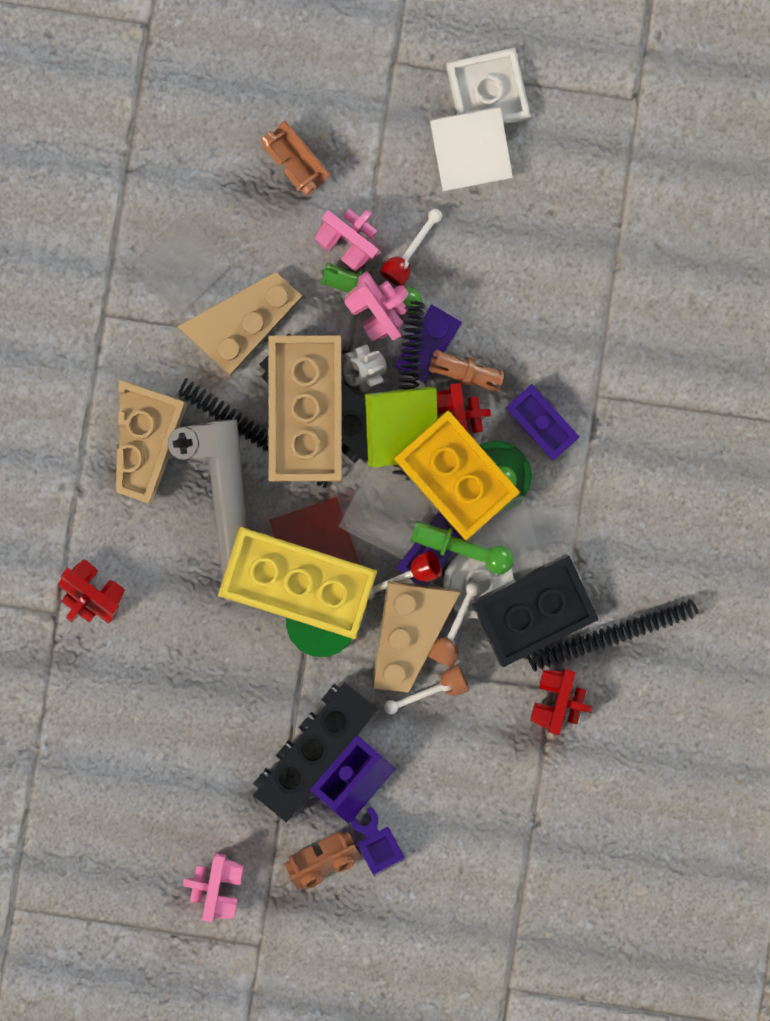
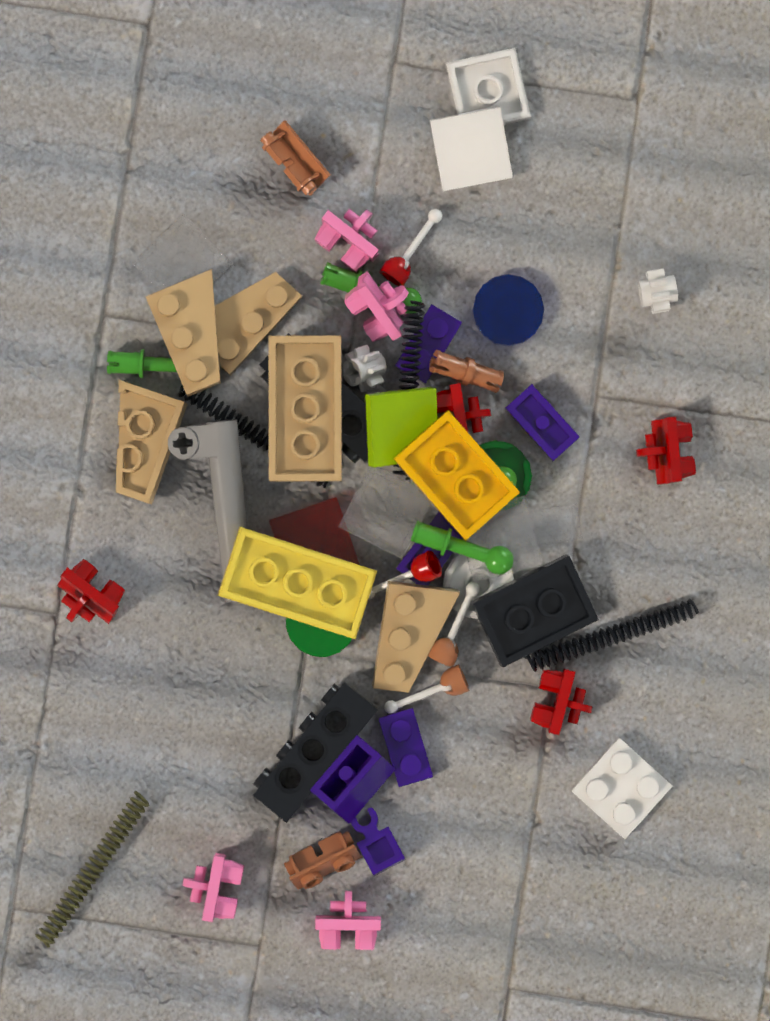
none -> olive piece [35,791,149,947]
none -> bright green pin [107,349,177,378]
none -> tan wing [145,269,221,397]
none -> bright pink hips [315,891,381,950]
none -> dark purple plate [379,708,433,787]
none -> clear blue tile [472,274,544,347]
none -> white plate [571,737,673,839]
none -> red hips [636,417,696,485]
none -> white gear [638,268,678,314]

